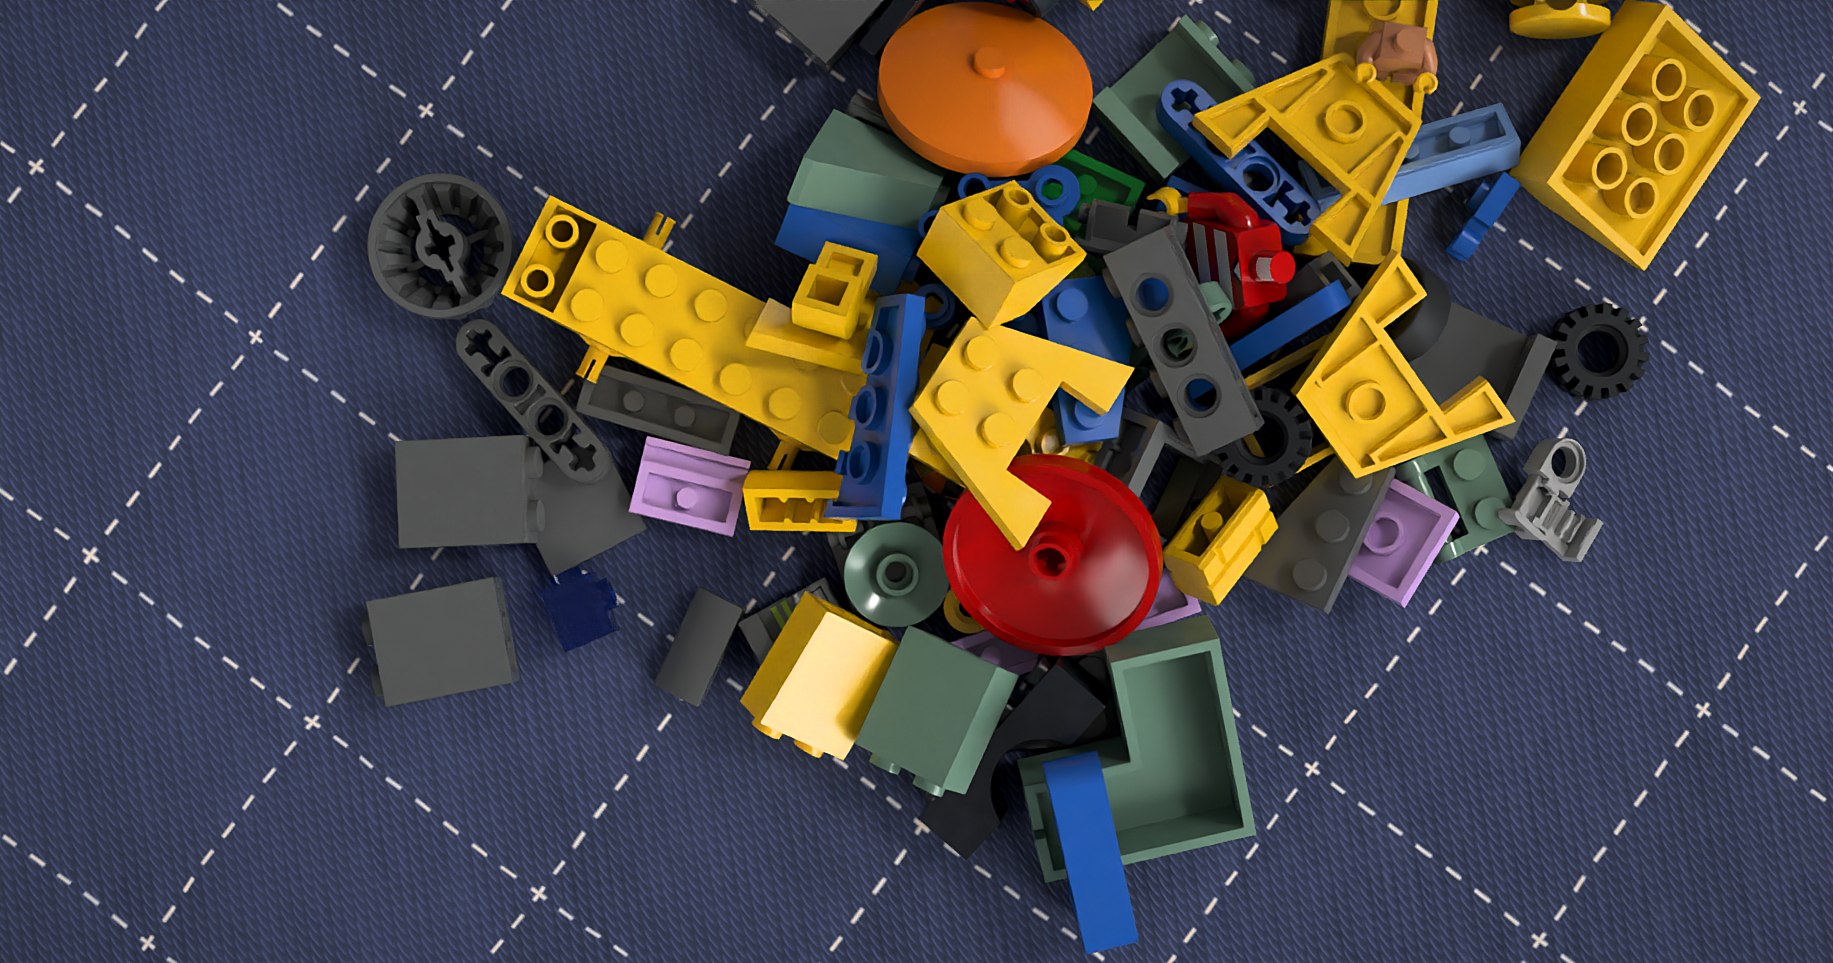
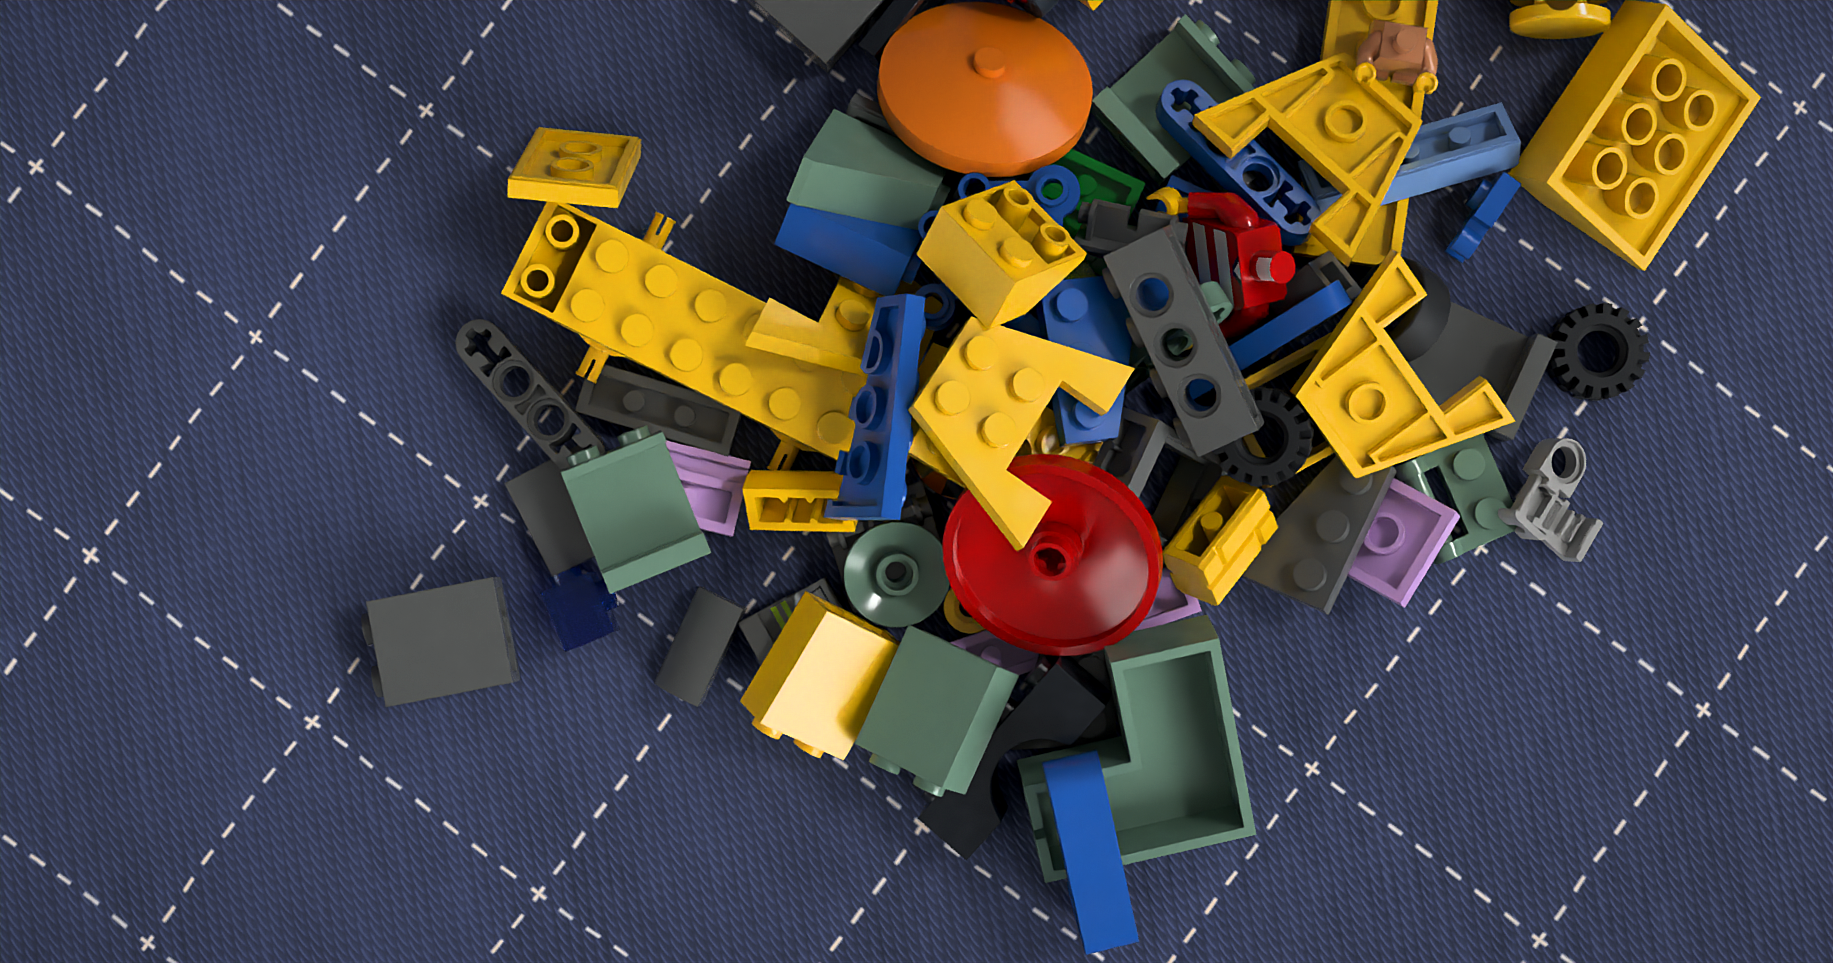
dark grey gear [367,173,517,320] -> none
dark grey brick [395,435,545,549] -> none
yellow brick [791,241,878,339] -> none
none -> yellow tile [507,127,641,208]
none -> sand green panel [560,425,711,594]

